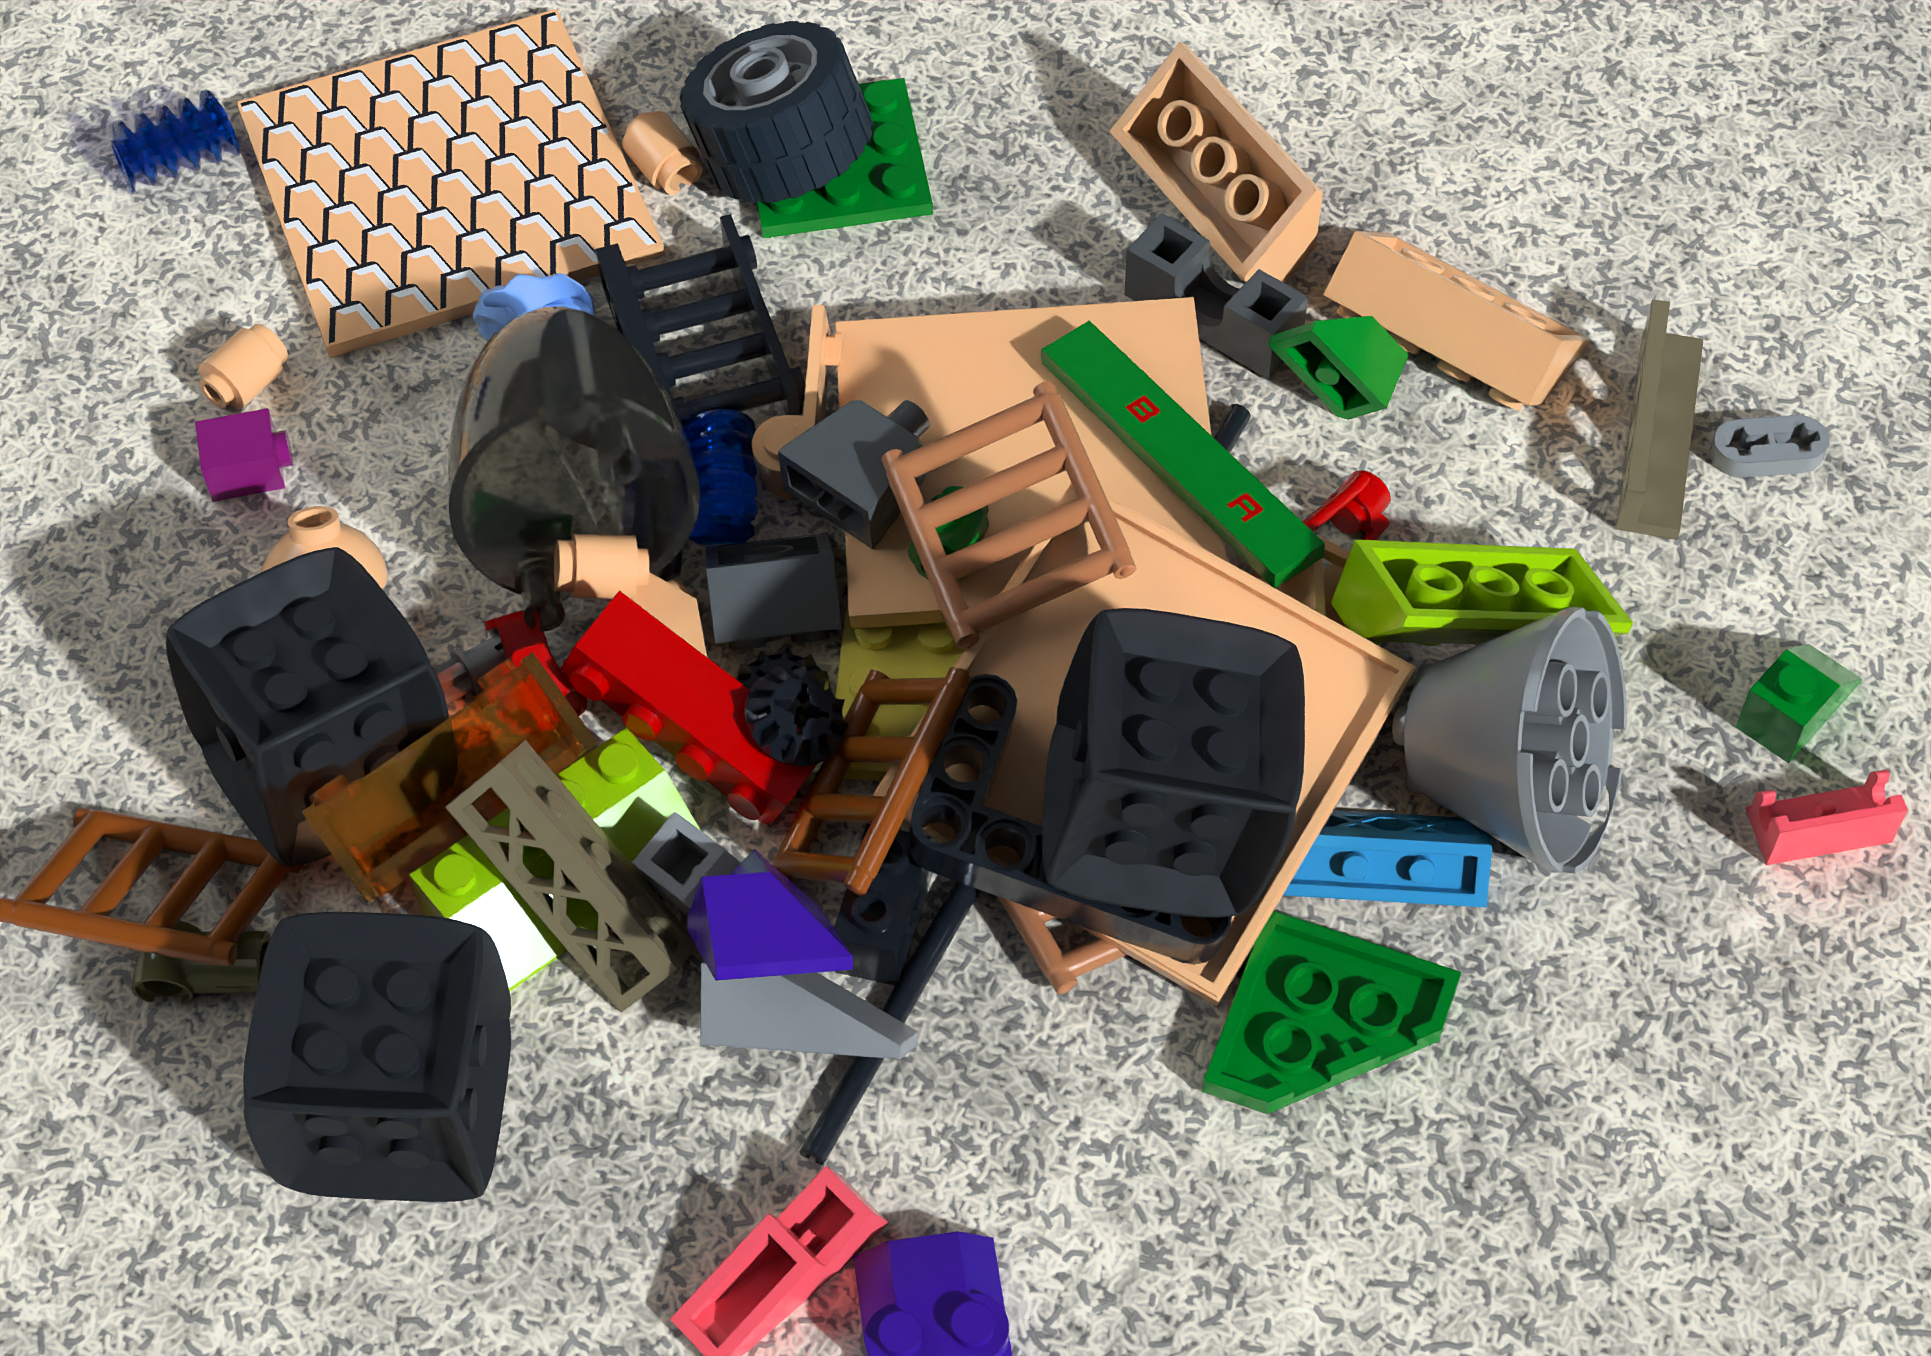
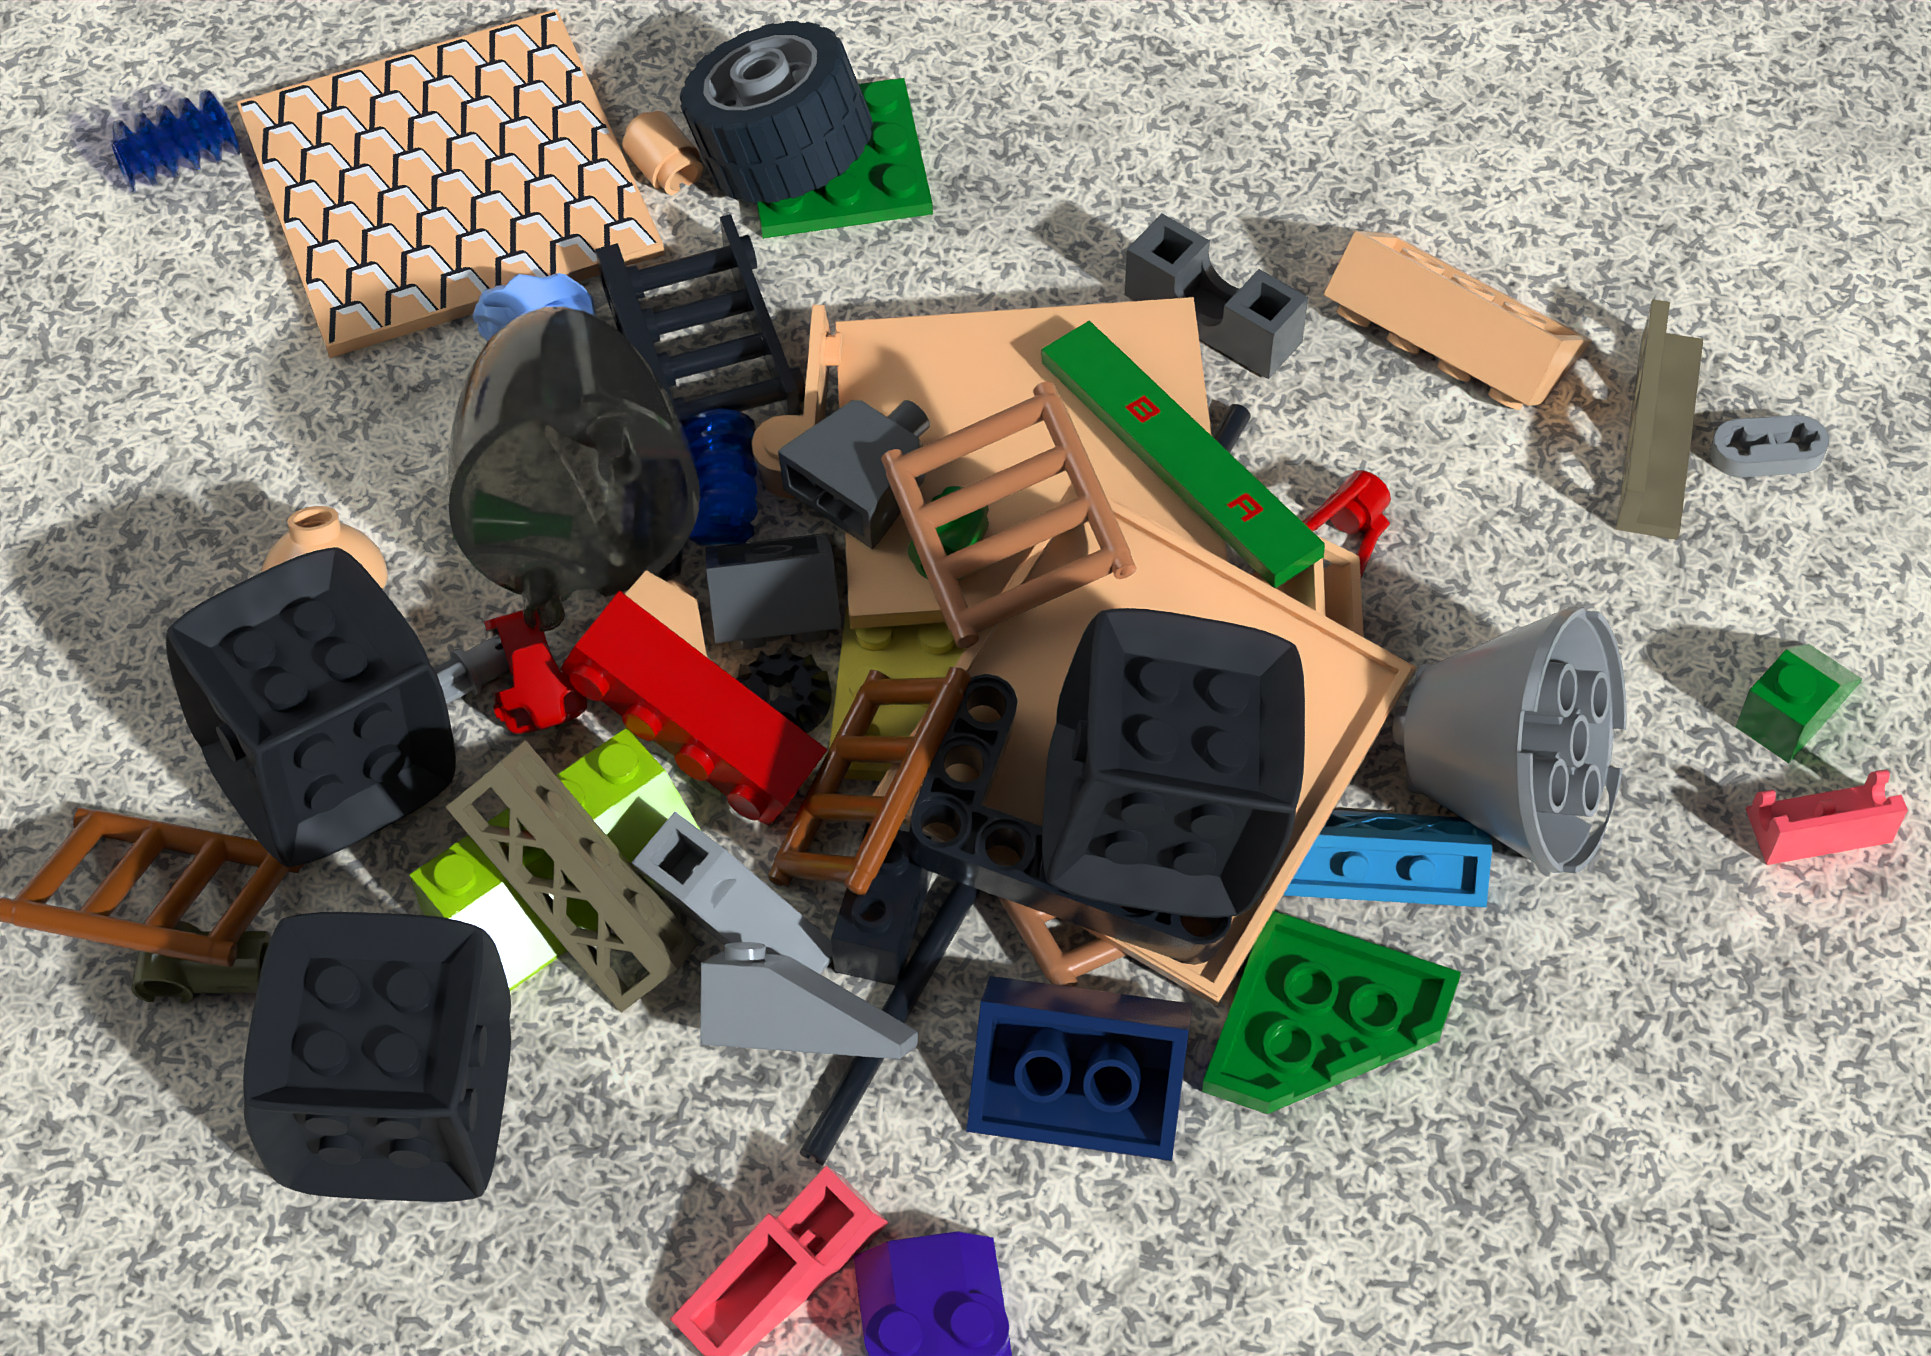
magenta brick [195,408,294,502] -> none
light nougat brick [198,324,288,410] -> none
clear orange windscreen [302,652,597,905] -> none
light nougat brick [554,534,649,599] -> none
dark purple slope [687,849,853,981] -> none
black gear [745,665,849,766] -> none
light nougat slope [1109,42,1323,283] -> none
green slope [1267,316,1409,420] -> none
lime slope [1331,540,1633,646] -> none
none -> dark blue slope [966,976,1193,1161]

